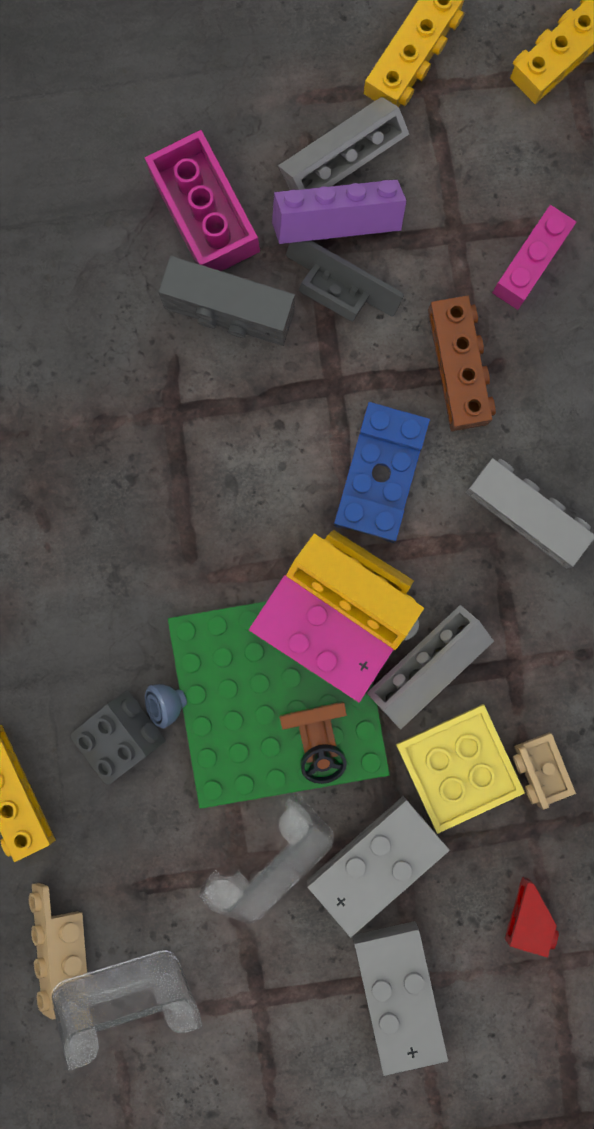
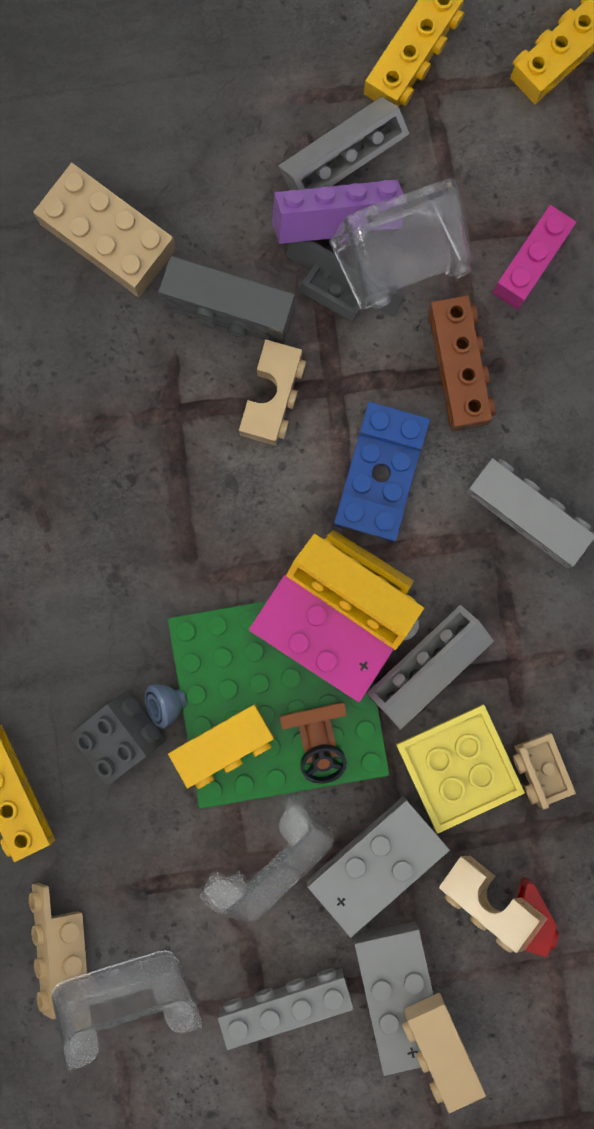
dark pink brick [144,130,260,271] -> none
none -> tan brick [33,162,177,297]
none -> yellow brick [168,704,274,789]
none -> light grey brick [218,968,354,1050]
none -> tan arch [239,339,307,446]
none -> clear windscreen [329,178,475,310]
none -> tan brick [402,992,486,1113]
none -> tan arch [439,856,548,953]

